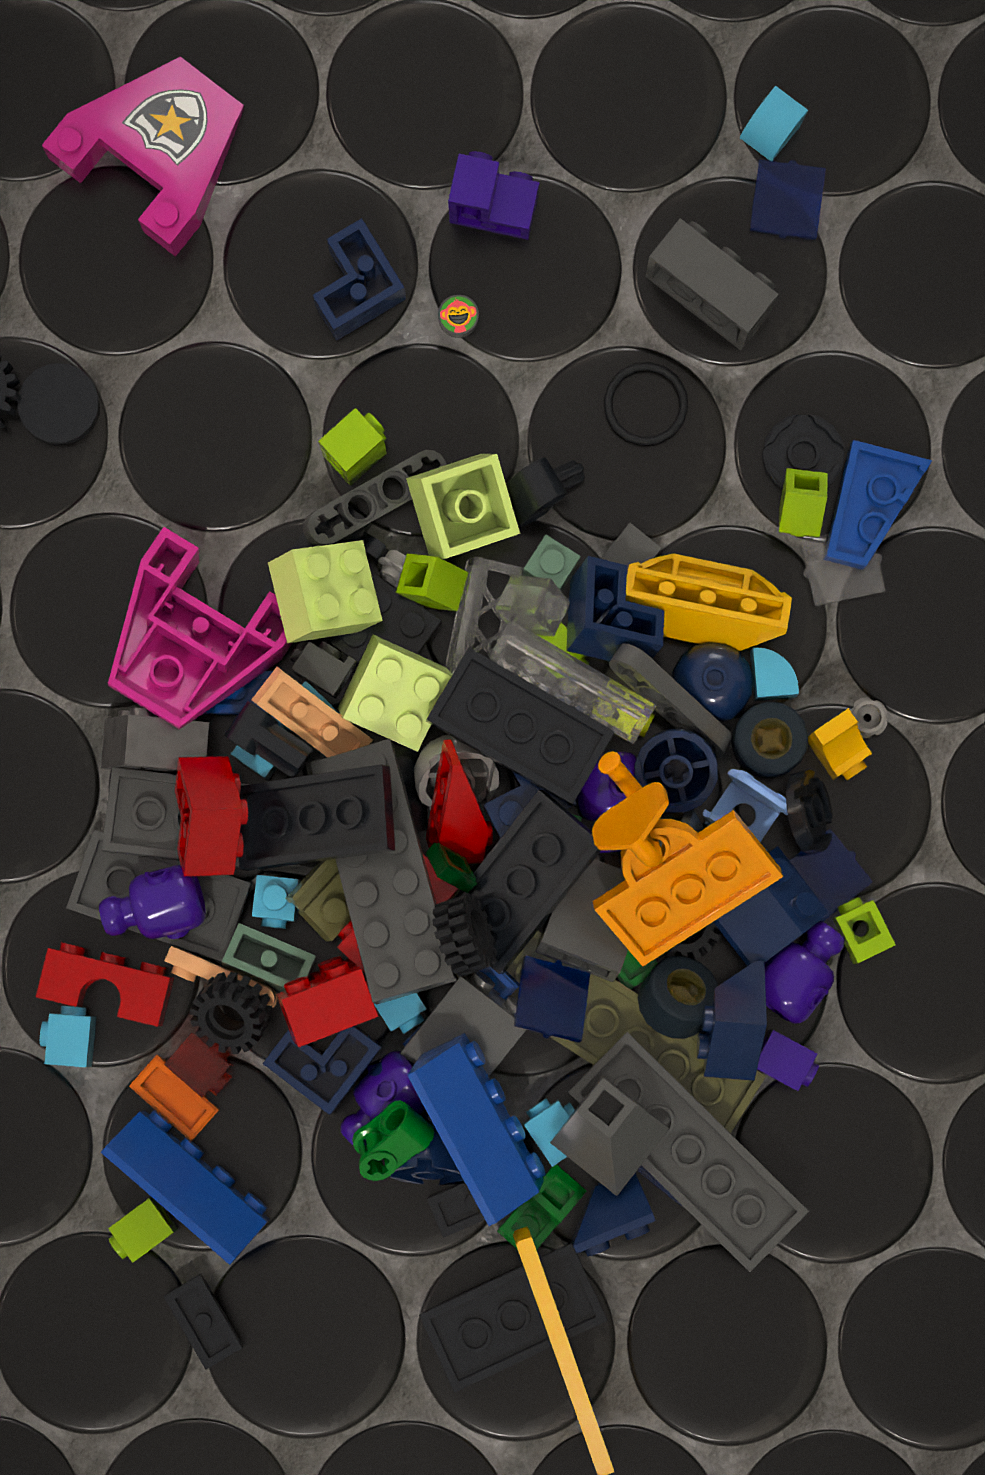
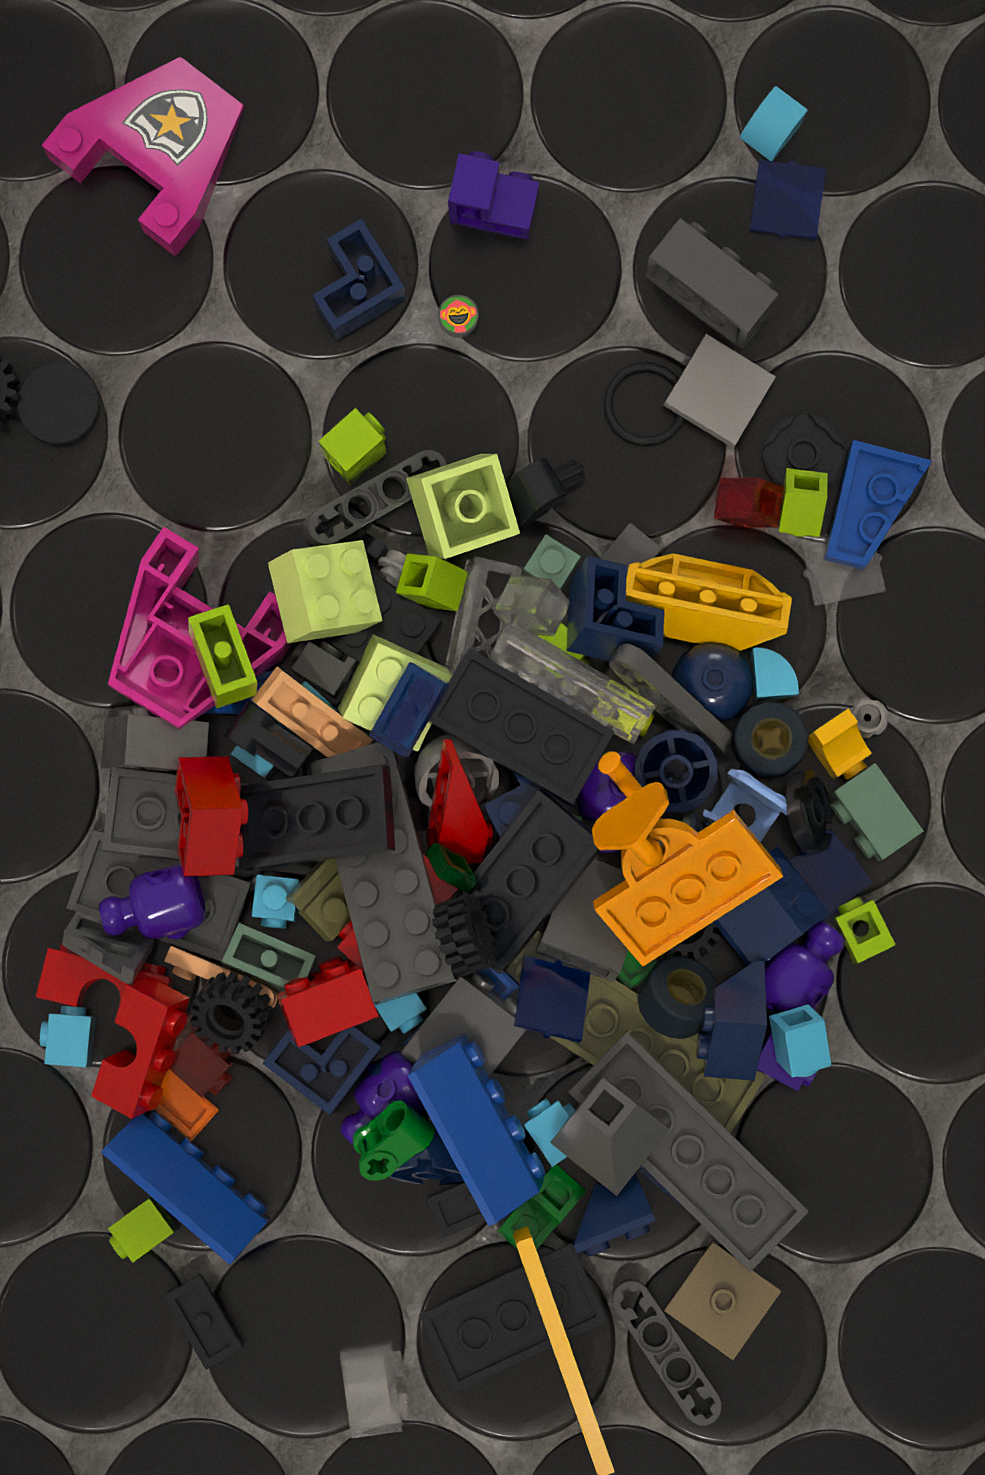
none -> dark grey wing [62,912,155,985]
none -> red arch [91,976,190,1119]
none -> lime brick [188,604,257,709]
none -> clear brick [340,1341,410,1439]
none -> clear blue plate [369,662,449,757]
none -> dark grey beam [612,1279,721,1426]
none -> light grey tile [663,334,776,448]
none -> dark tan plate [664,1241,781,1360]
none -> clear red brick [714,477,784,528]
none -> medium azure brick [769,1005,832,1078]
none -> sand green brick [830,763,924,862]

